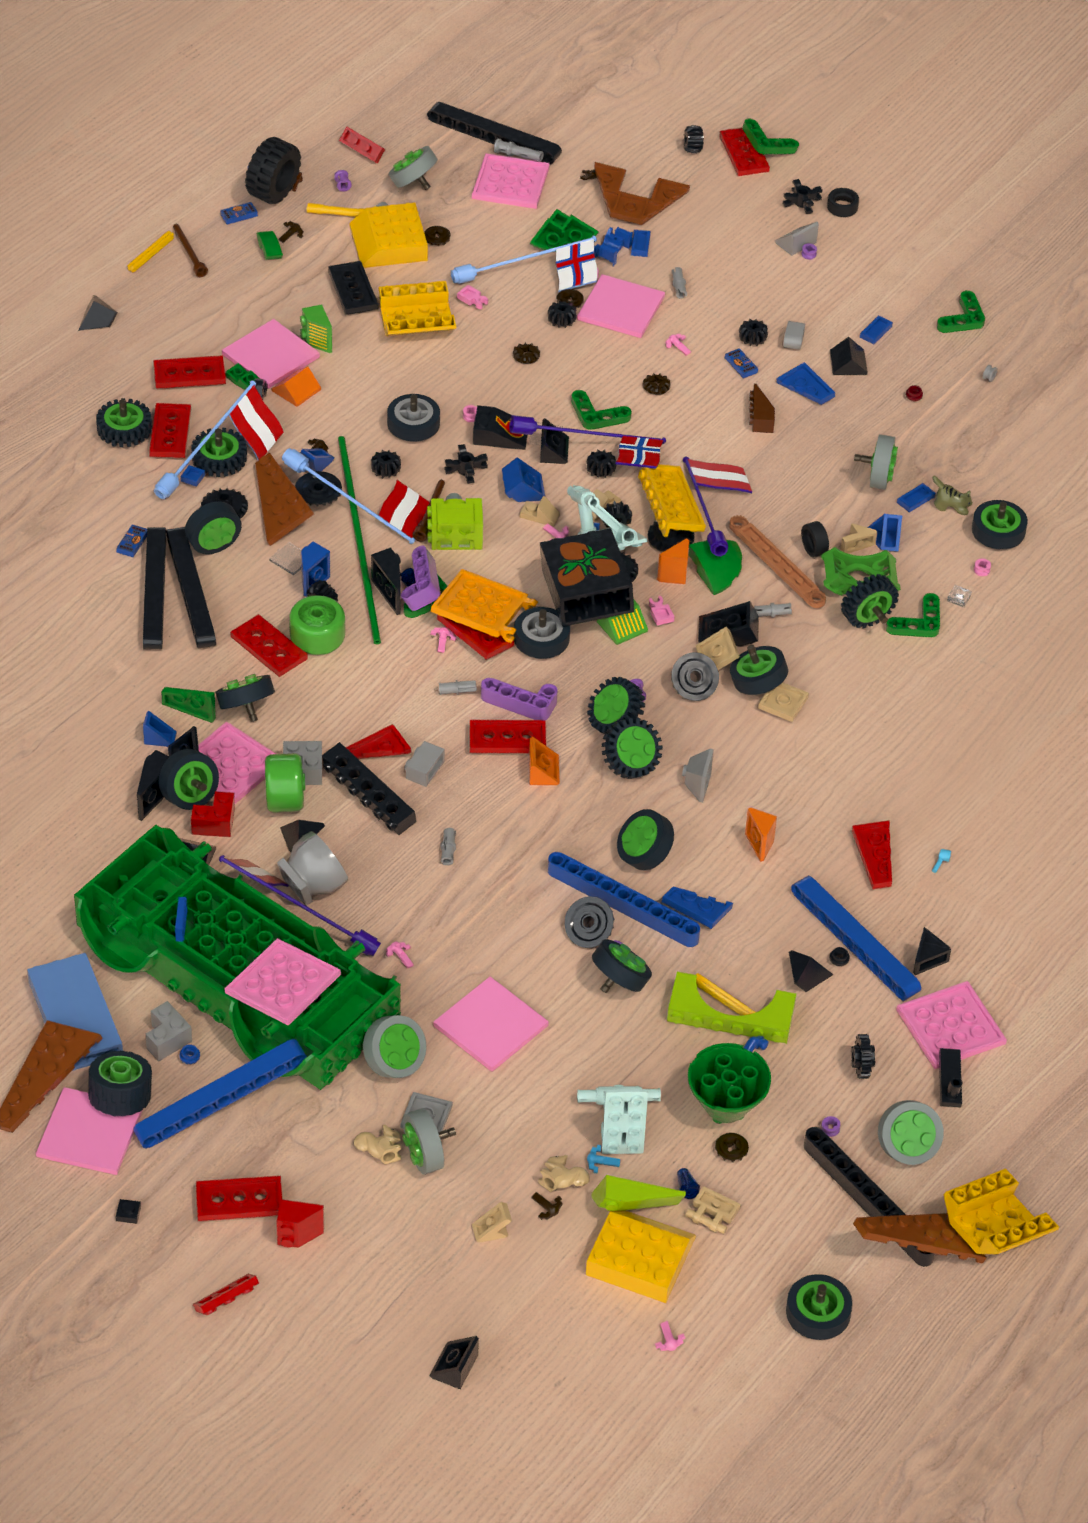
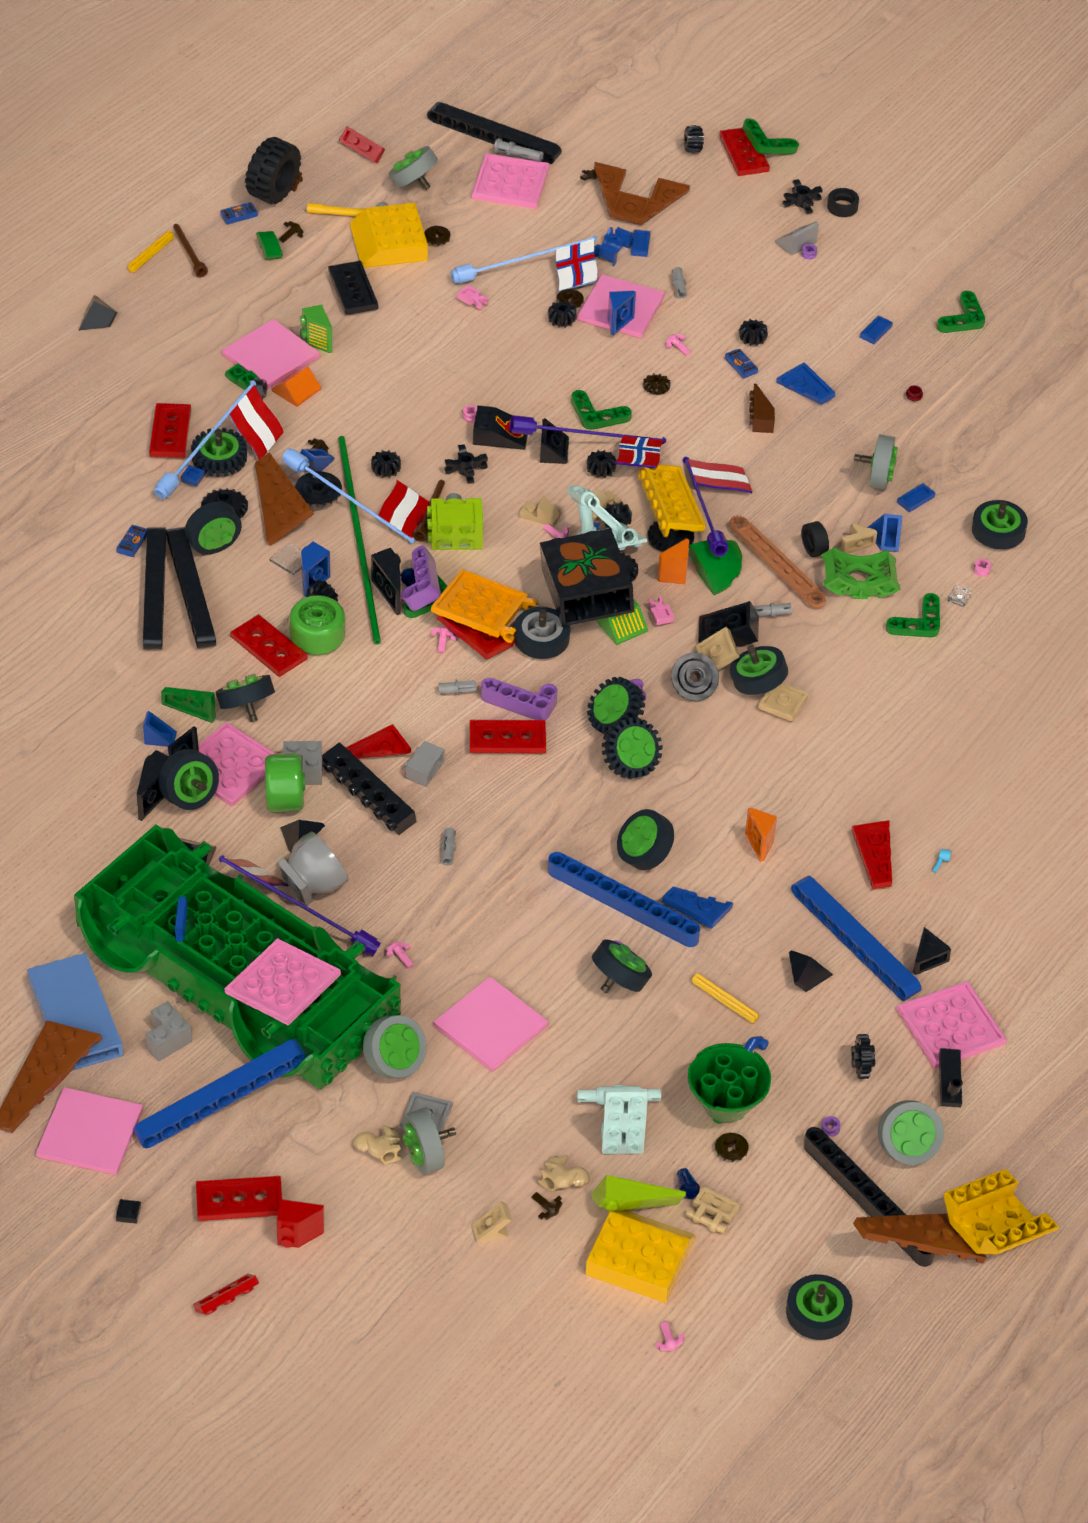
black wheel [88,1051,152,1116] -> none
wheel [96,398,152,447] -> none
red plate [153,355,226,389] -> none
blue plate [180,1045,200,1064] -> none
red brick [191,791,235,837] -> none
medium lavender bush [334,170,352,192] -> none
yellow slope [378,281,456,336] -> none
wheel [387,394,440,442] -> none
black slope [429,1336,479,1389] -> none
blue slope [502,457,545,502] -> none
dark brown gear [513,342,540,364] -> none
orange slope [529,737,560,785] -> none
green brick [530,209,599,252] -> none
black gear [565,896,615,948] -> none
dark azure piece [587,1145,621,1174] -> none
lime arch [667,972,796,1044] -> none
light grey slope [682,749,714,803] -> none
light grey beam [783,321,805,350] -> none
black slope [830,337,868,375] -> none
black plate [830,947,850,966] -> none
black wheel [841,574,899,628] -> none
olive animal [932,475,973,515] -> none
light grey bush [983,365,998,382] -> none
none -> blue slope [608,291,636,335]

